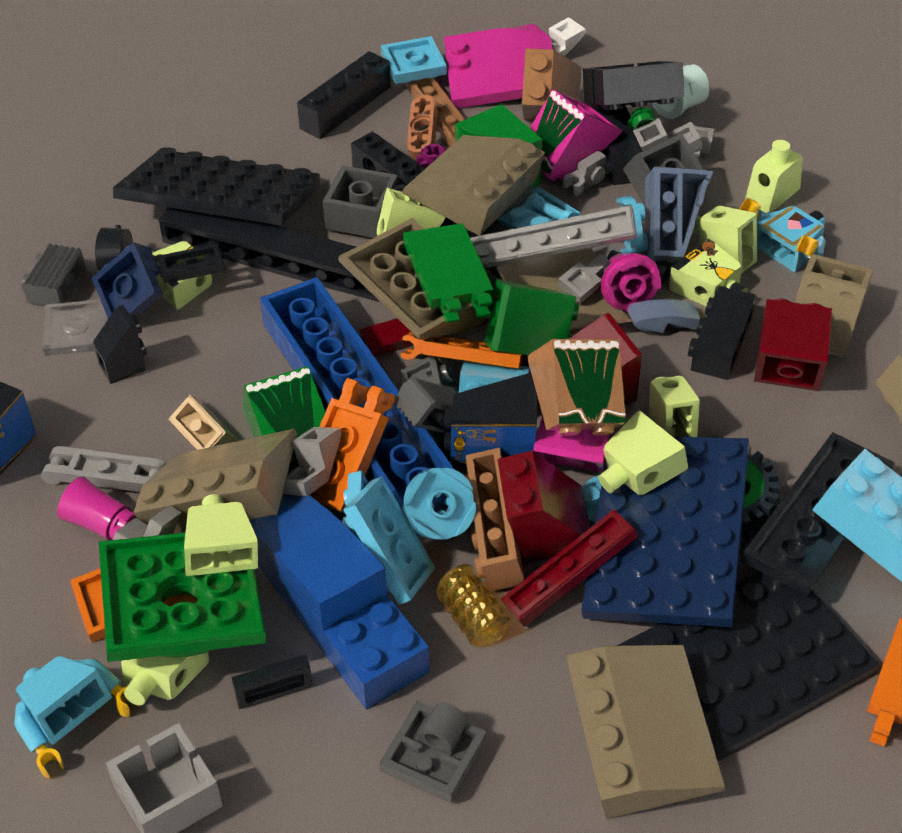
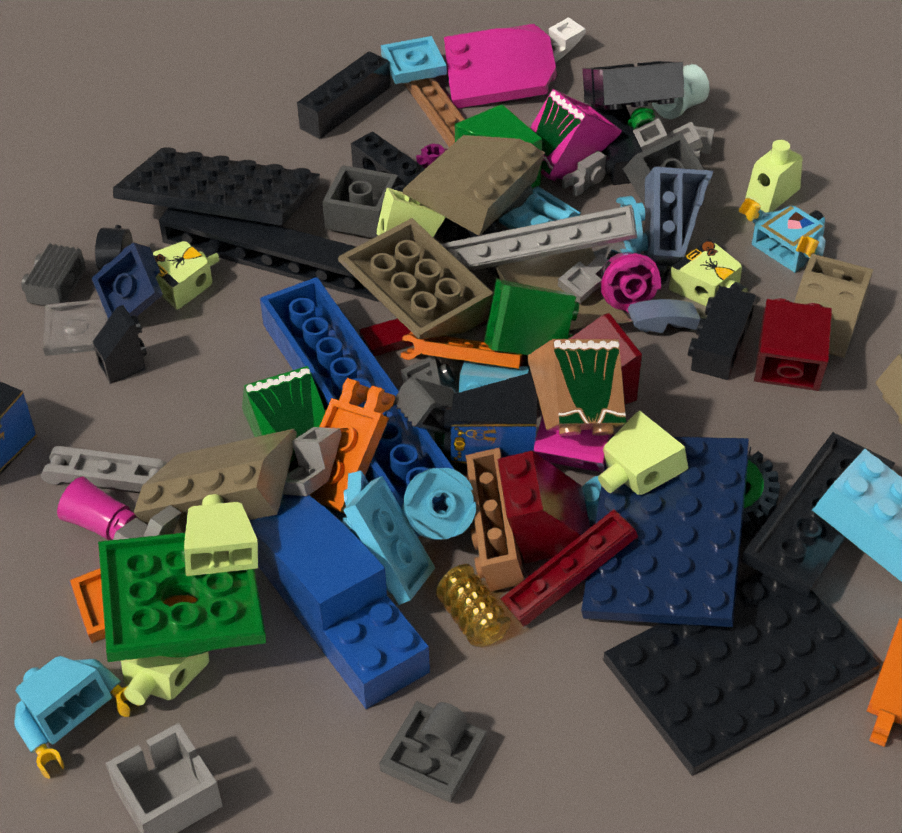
black tile [157,243,225,284] -> none
tan slope [169,395,238,450] -> none
black tile [231,654,313,709] -> none
green tile [403,223,494,324] -> none
nougat beam [407,95,438,161] -> none
medium nougat slope [522,48,582,120] -> none
dark tan slope [566,645,725,819] -> none
yellowish green torso [649,376,700,437] -> none
yellowish green torso [692,206,757,274] -> none

